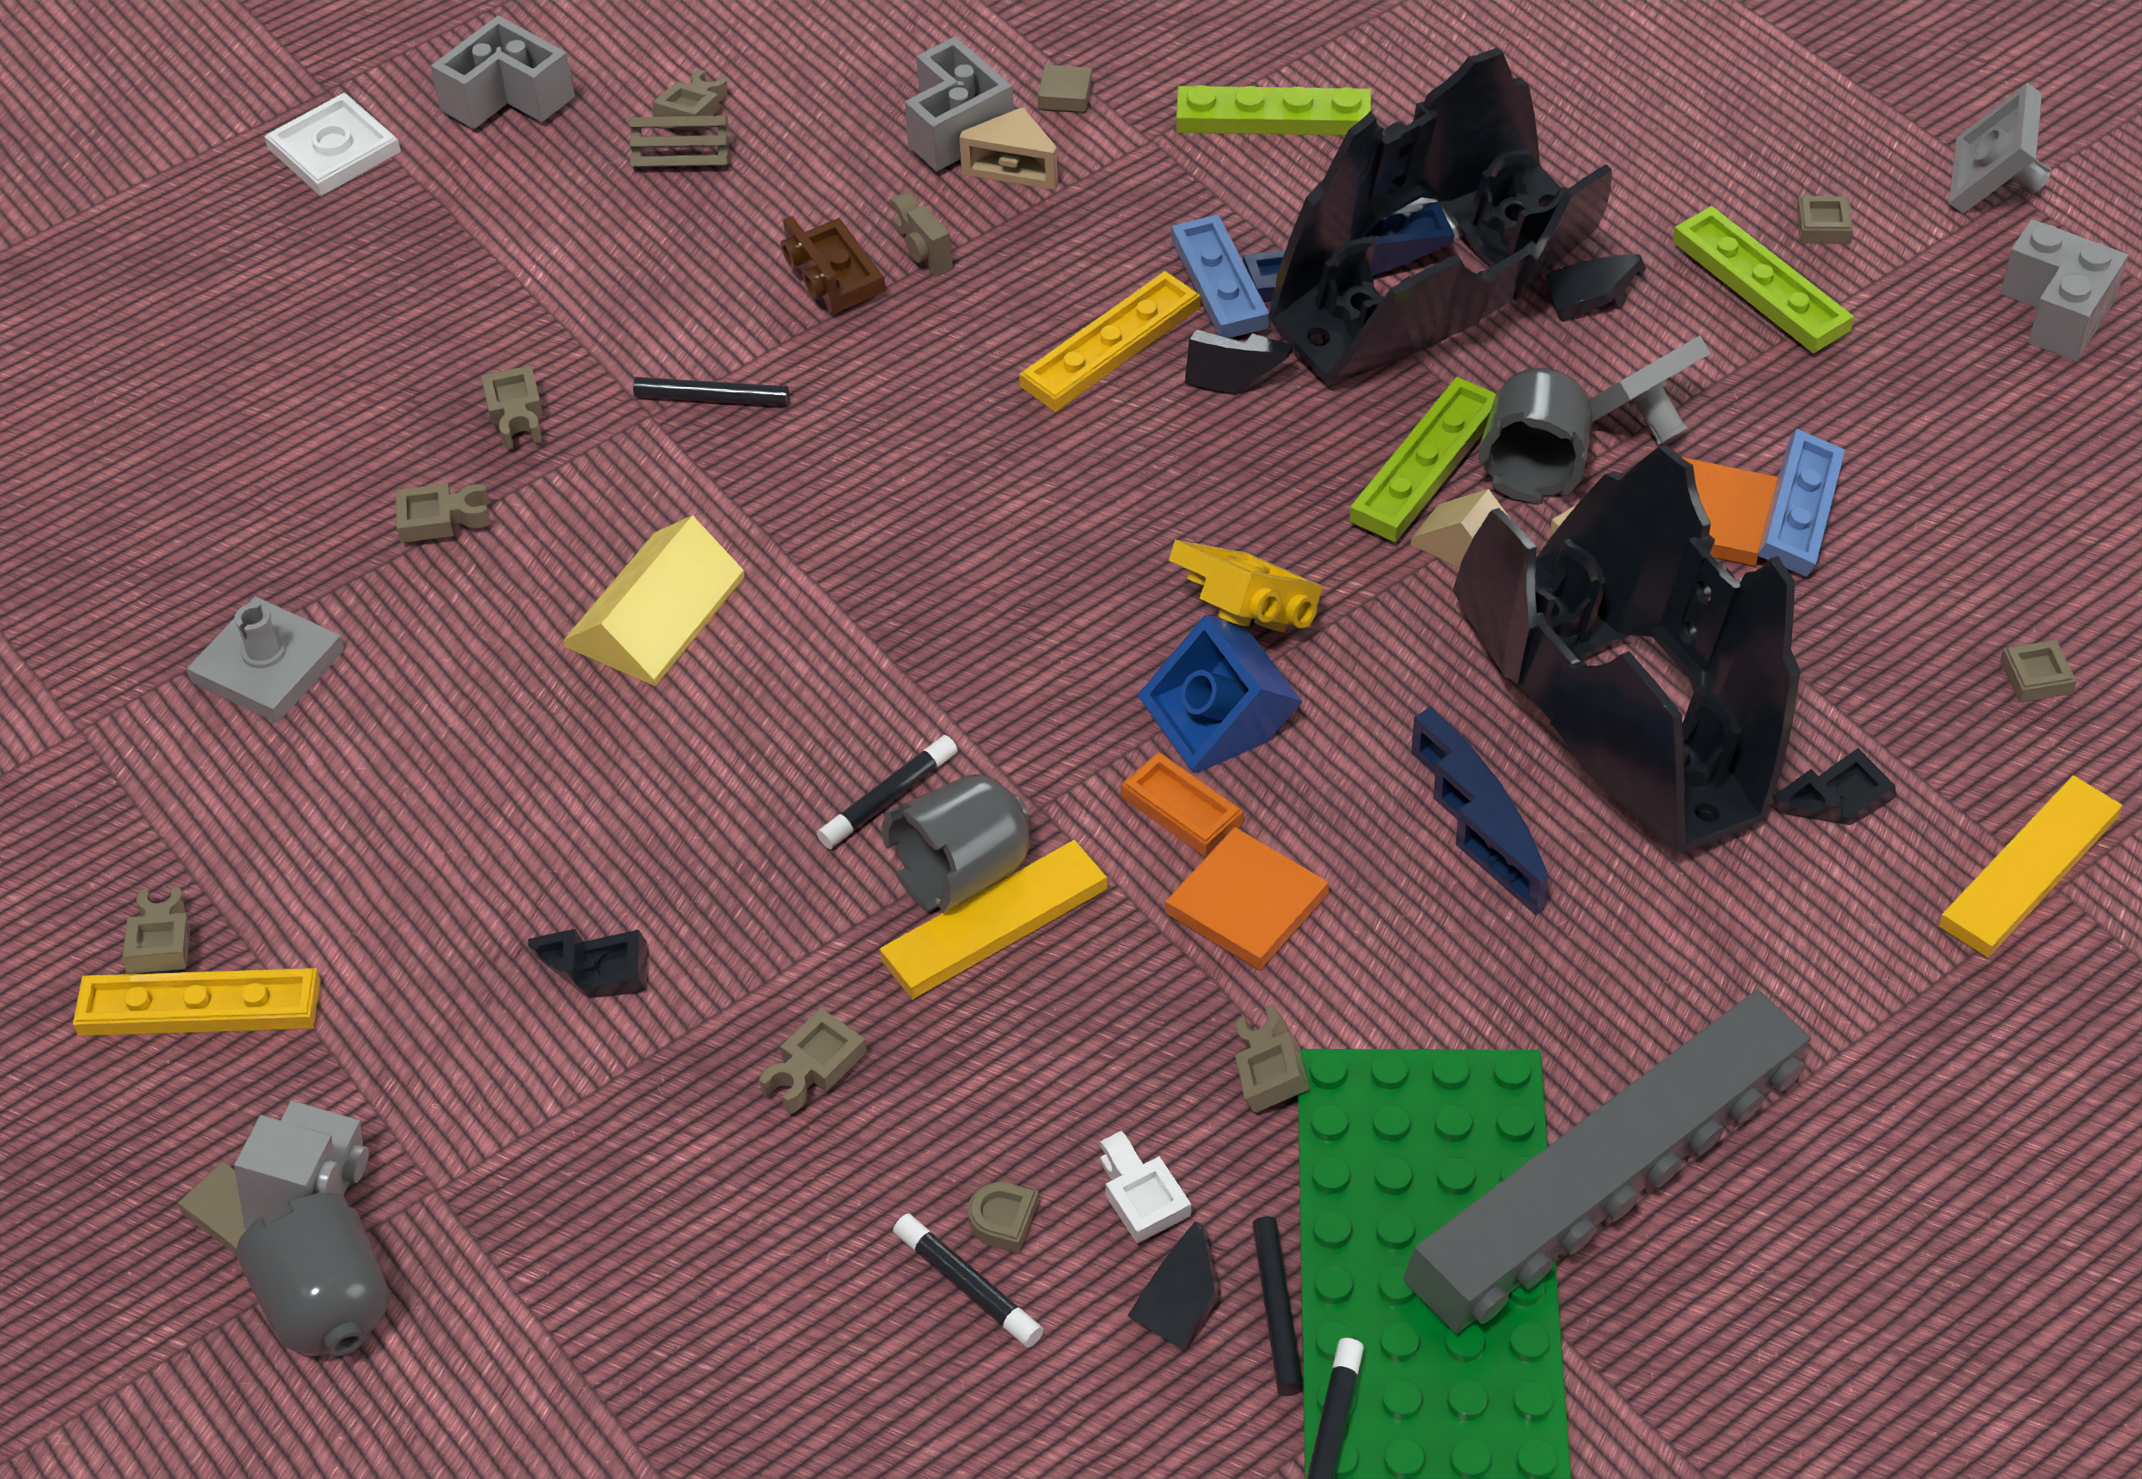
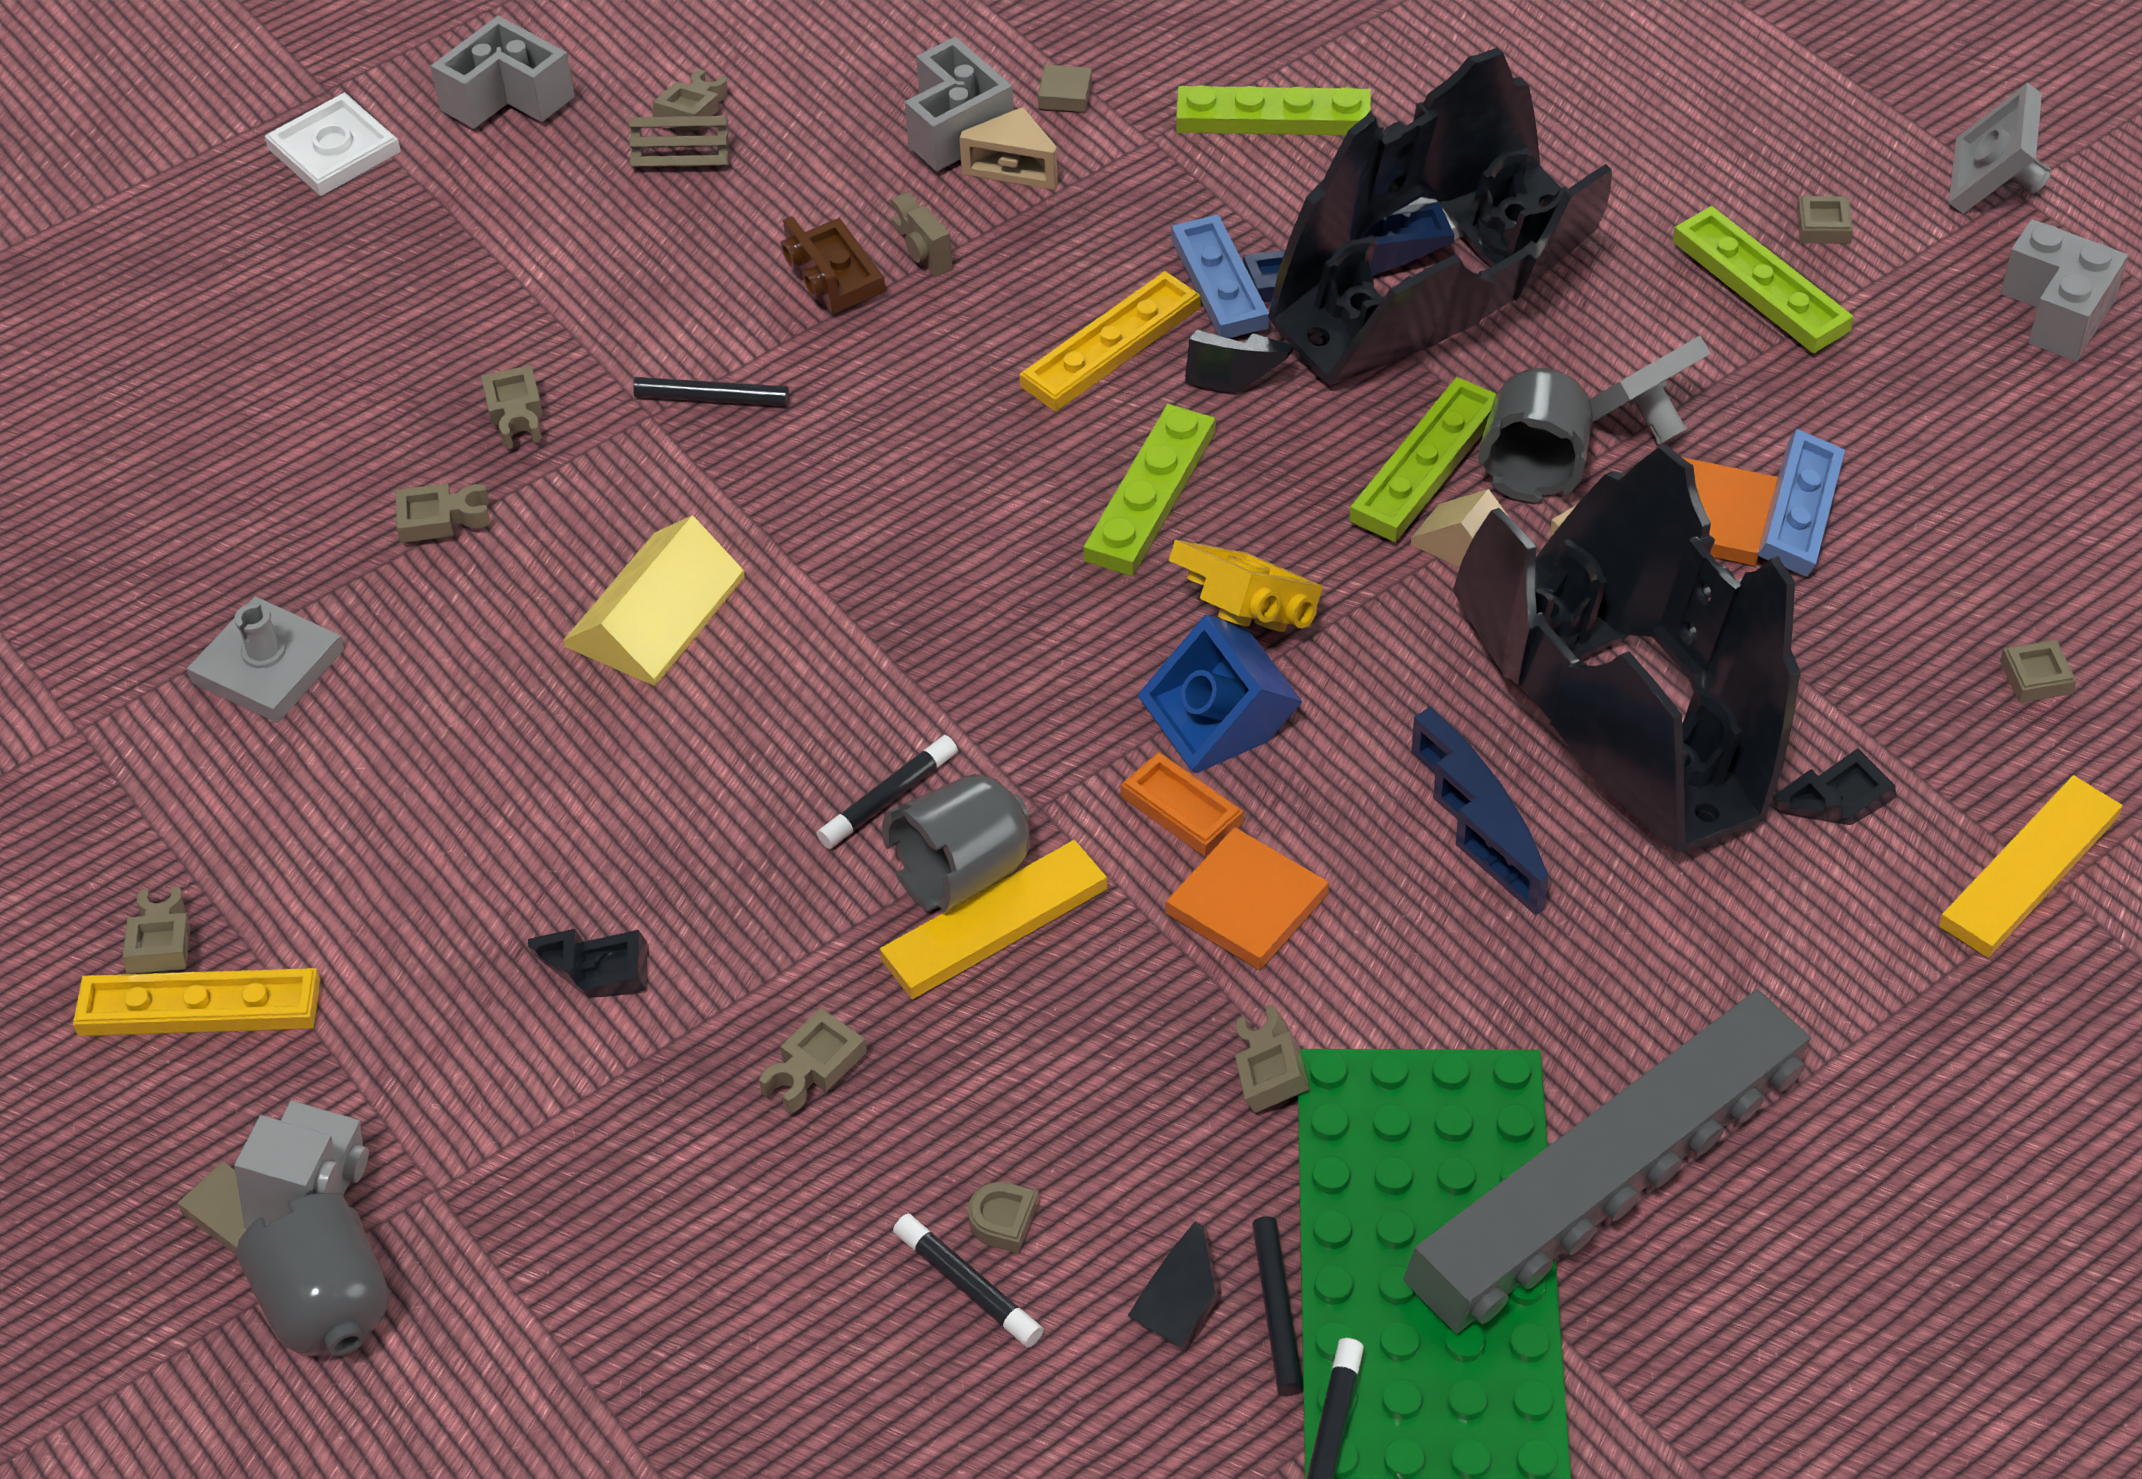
white plate [1100,1131,1191,1243] -> none
black slope [1545,254,1646,322] -> none
none -> lime plate [1083,404,1216,577]

